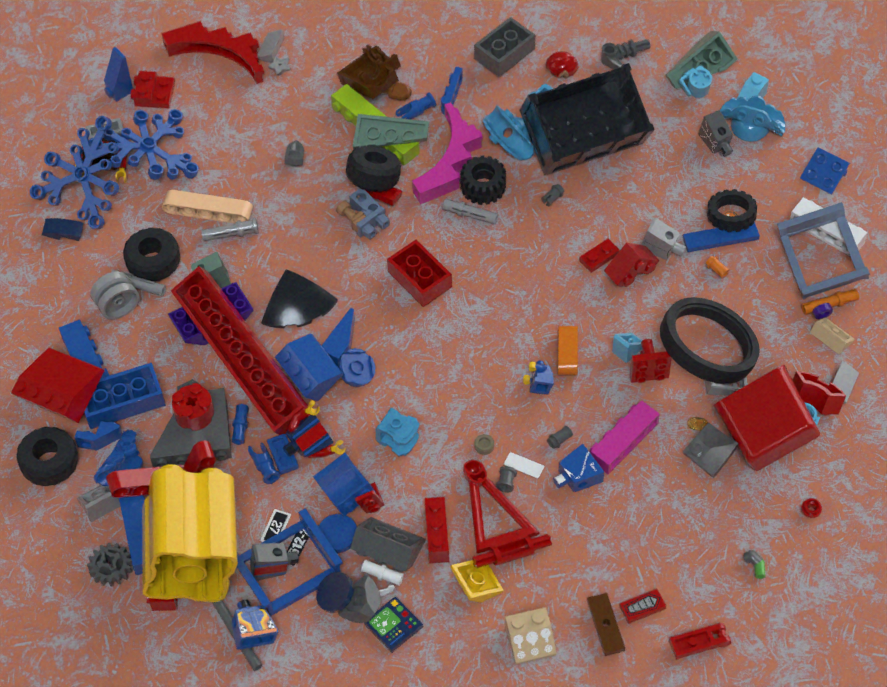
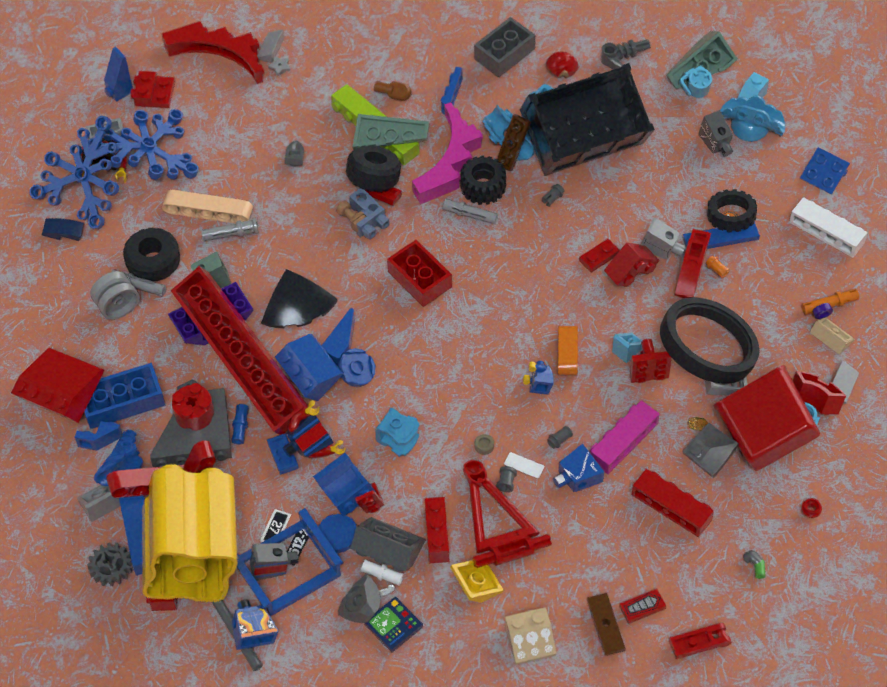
black tyre [16,427,78,486] -> none
blue brick [59,319,109,378] -> none
blue piece [248,442,280,484] -> none
dark blue tile [316,572,354,613] -> none
reddish brown piece [337,45,401,99] -> none
blue piece [395,92,436,119] -> none
sand blue piece [777,202,870,300] -> none
none -> reddish brown tile [497,114,531,171]
none -> red brick [631,468,714,537]
none -> red slope [675,229,711,298]

